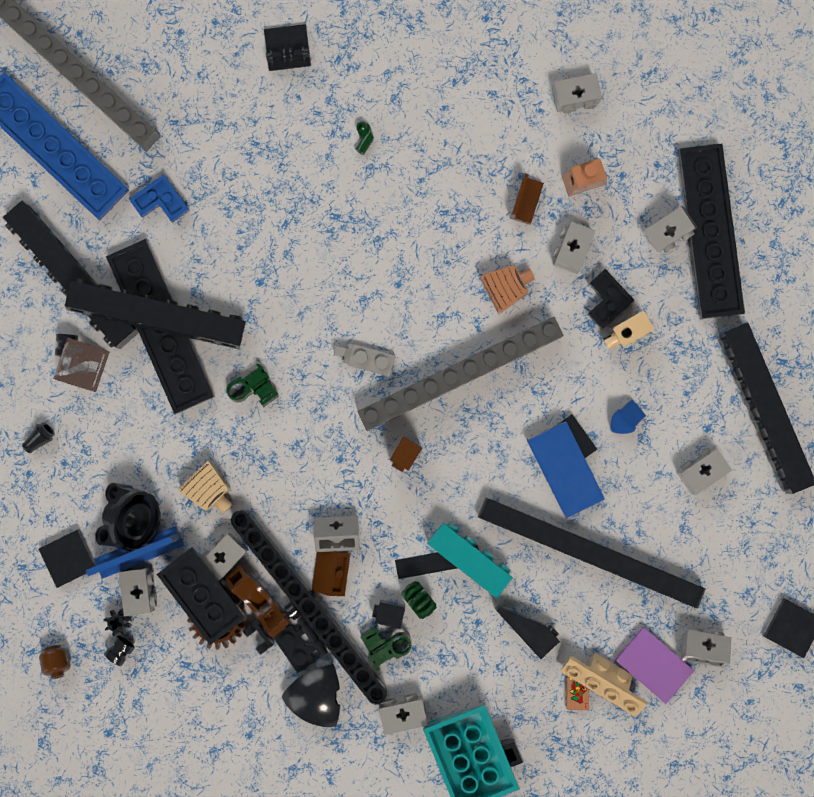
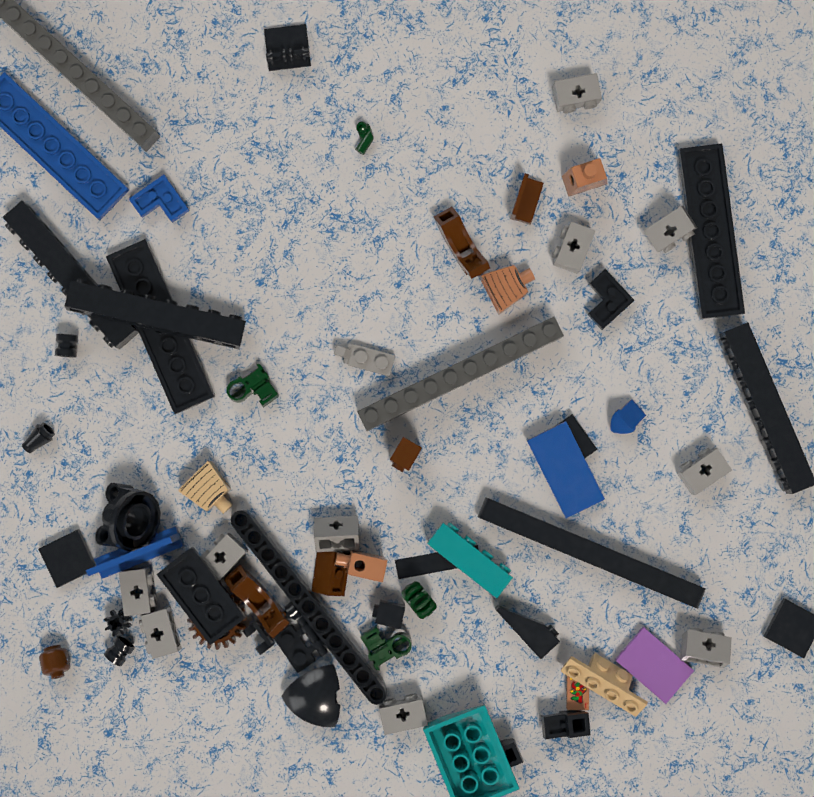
clear tile [53,337,110,392] -> none
tan torso [603,310,655,350] -> none
none -> light grey brick [139,607,182,659]
none -> nougat torso [334,550,388,582]
none -> reddish brown arch [433,206,490,279]
none -> black brick [541,710,591,739]

